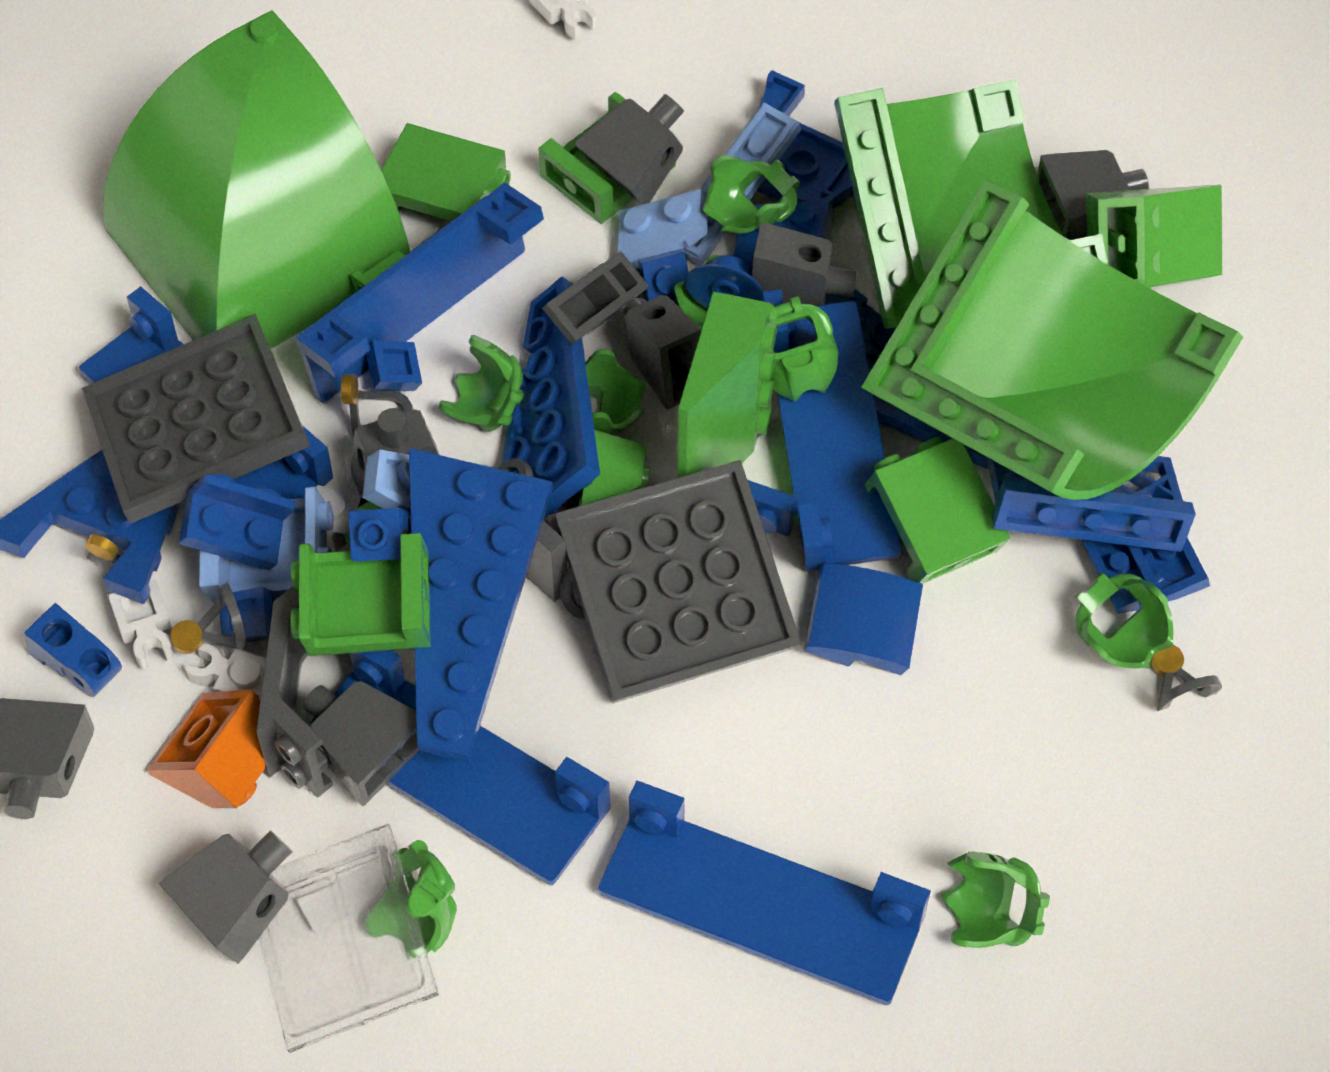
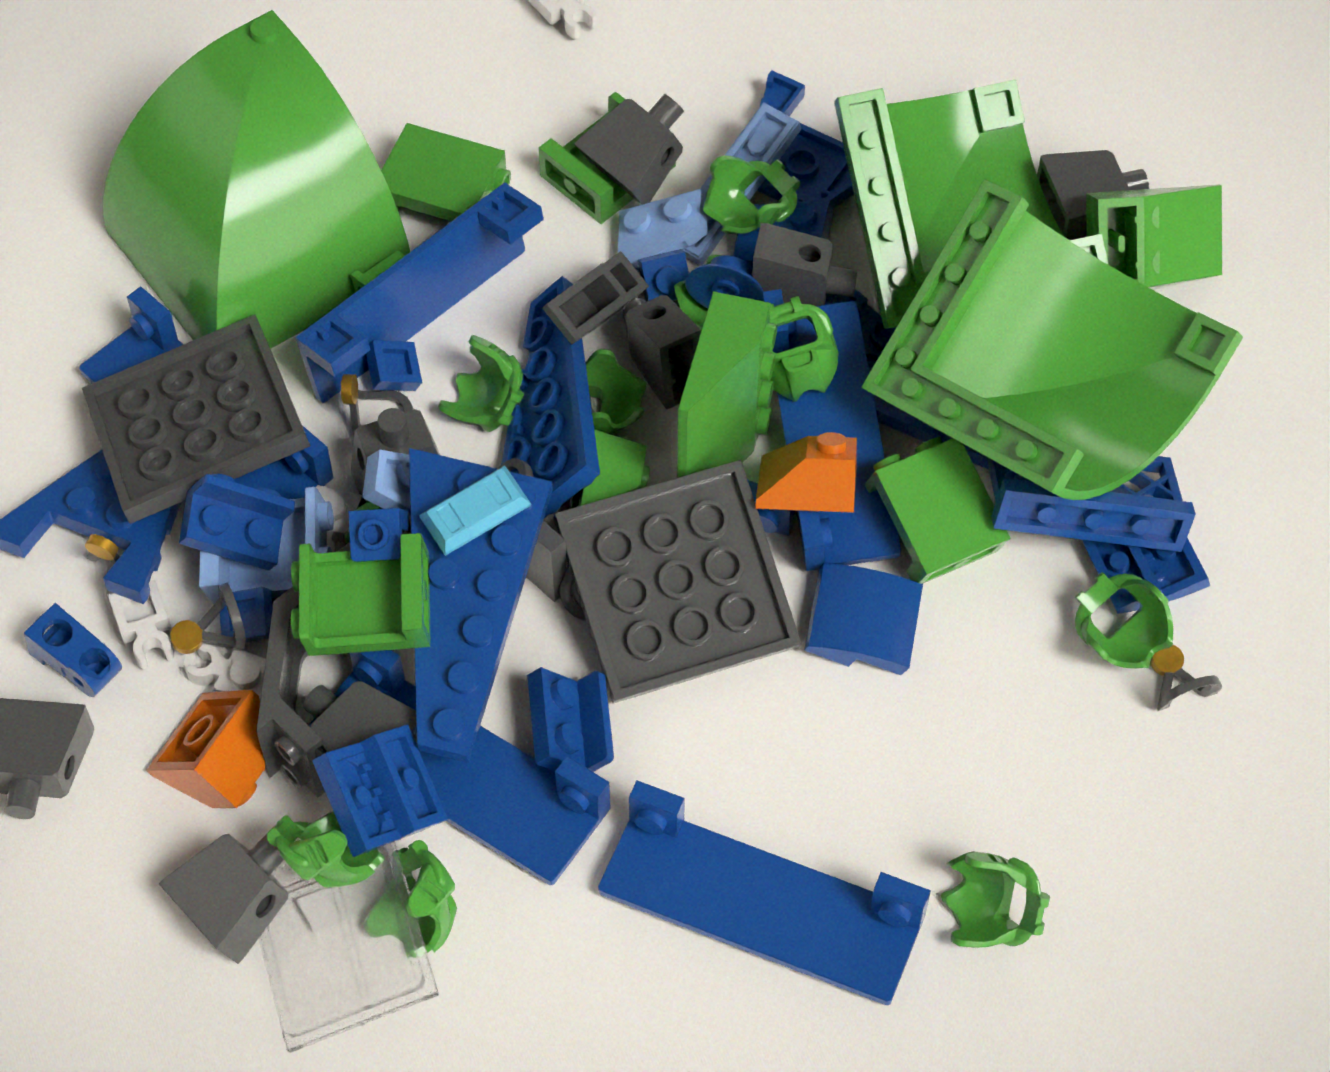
none -> bright green helmet [267,811,385,888]
none -> blue slope [312,725,448,857]
none -> medium azure tile [419,465,531,556]
none -> blue bracket [527,667,614,772]
none -> orange slope [756,432,857,513]

